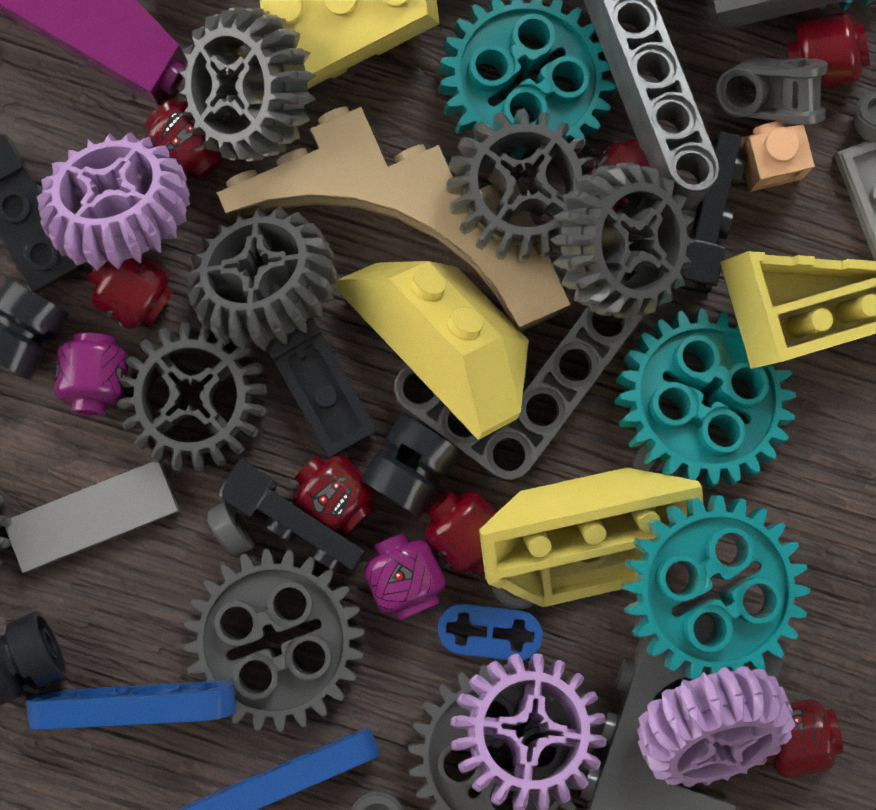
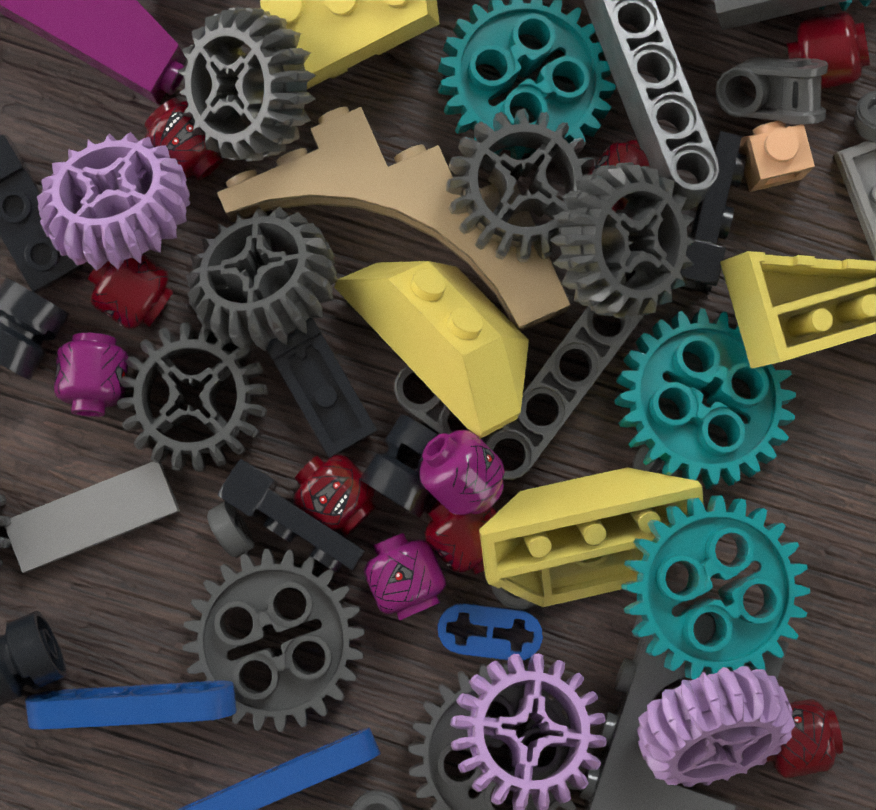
none -> magenta head [420,430,505,515]

